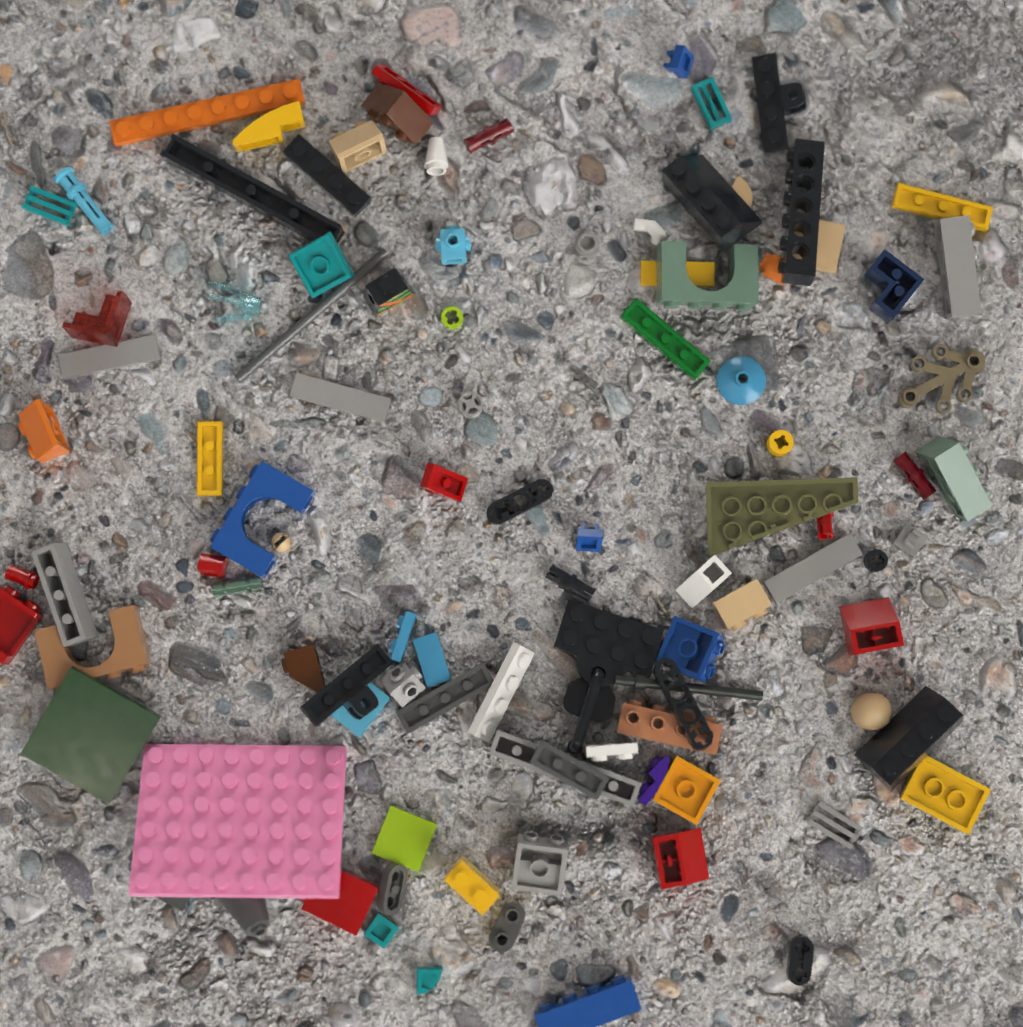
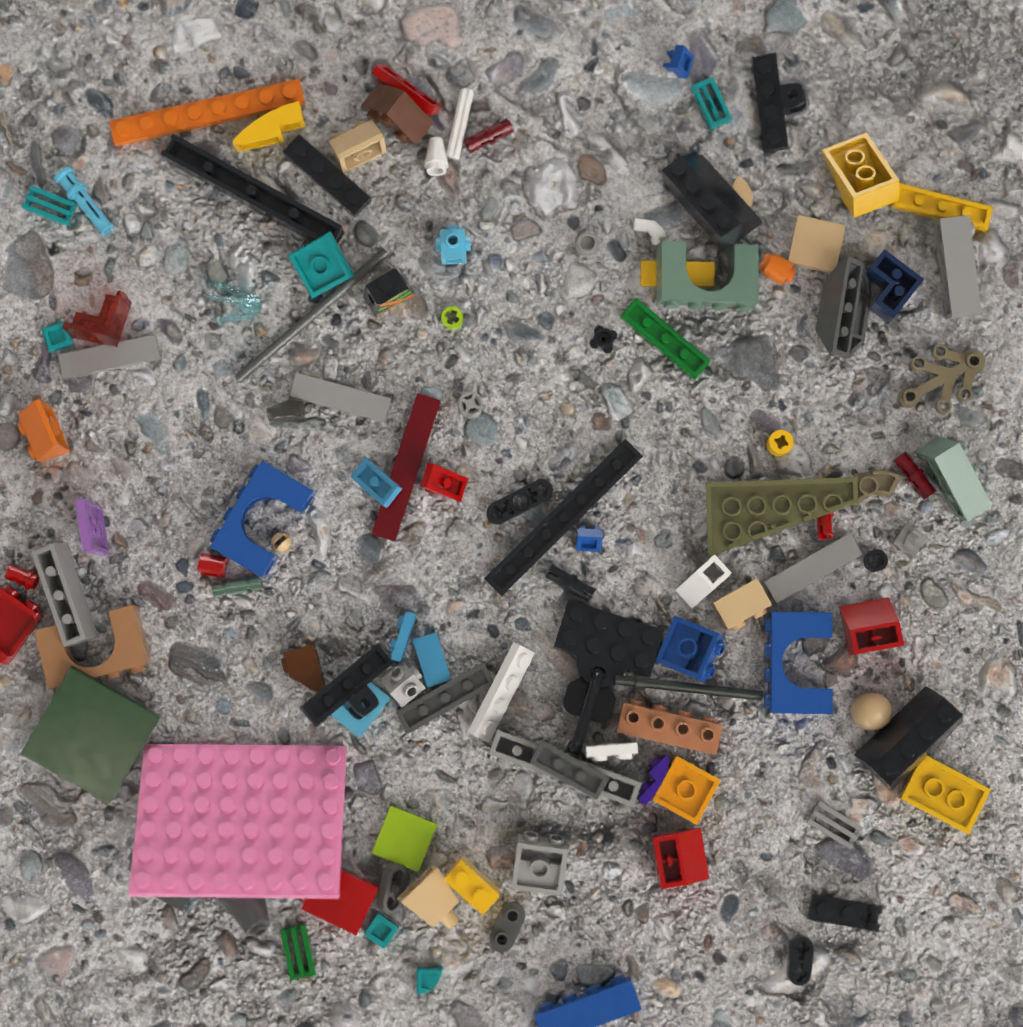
yellow tile [197,421,223,496] -> none
black beam [653,658,713,751] -> none
dark azure dish [716,356,766,405] -> none
black brick [778,138,825,286] -> none
none -> teal tile [42,321,74,353]
none -> medium lavender tile [75,498,109,557]
none -> clear smoke cone [267,398,305,422]
none -> green tile [280,923,316,981]
none -> dark azure plate [350,457,403,508]
none -> dark red tile [371,393,441,542]
none -> tan torso [397,865,459,930]
none -> white axle [447,88,473,159]
none -> black plate [484,439,643,597]
none -> black plate [589,326,617,354]
none -> blue arch [764,612,833,714]
none -> black plate [807,893,883,932]
none -> dark grey wedge [815,256,872,359]
none -> yellow slope [822,133,899,218]
none -> dark tan tile [852,470,902,508]

